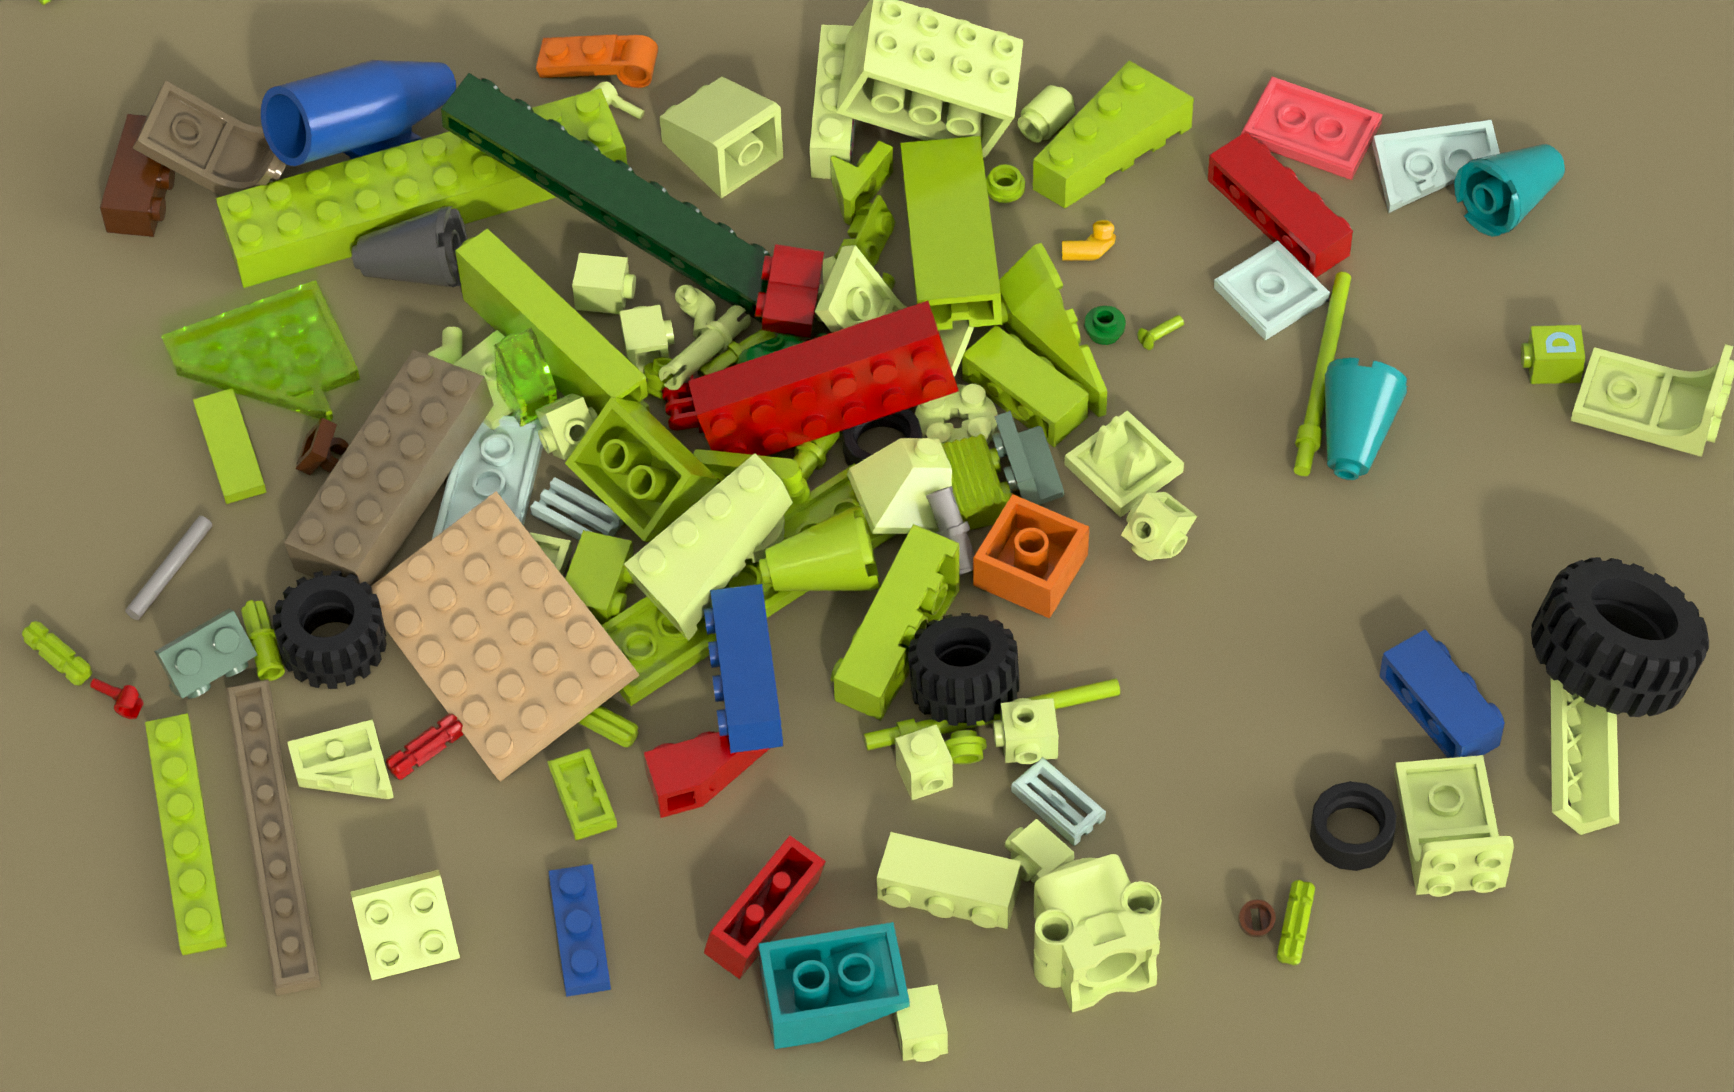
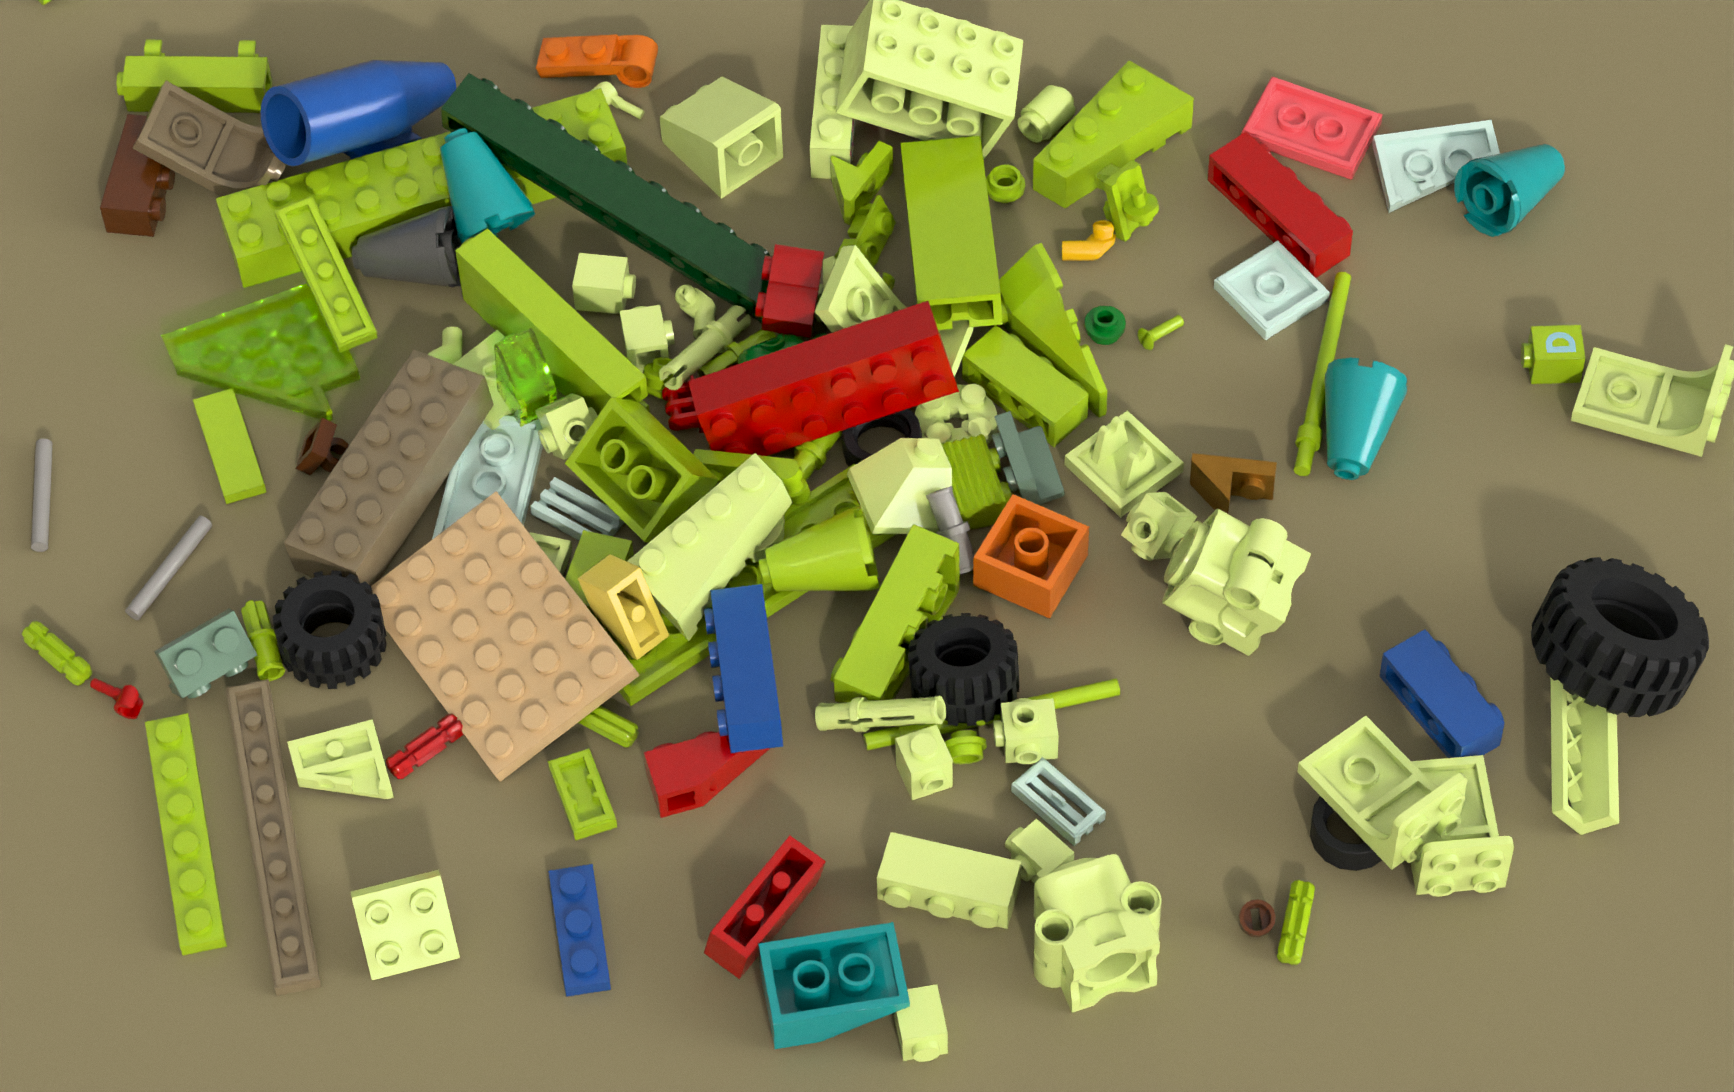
none -> light grey bar [31,439,53,552]
none -> lime brick [116,39,273,113]
none -> lime tile [274,196,378,353]
none -> teal cone [440,128,535,244]
none -> light yellow slope [578,554,670,660]
none -> yellowish green pin [815,696,946,732]
none -> lime hips [1095,160,1159,242]
none -> yellowish green piece [1162,508,1311,656]
none -> pearl gold slope [1190,453,1277,514]
none -> yellowish green bracket [1297,716,1467,870]

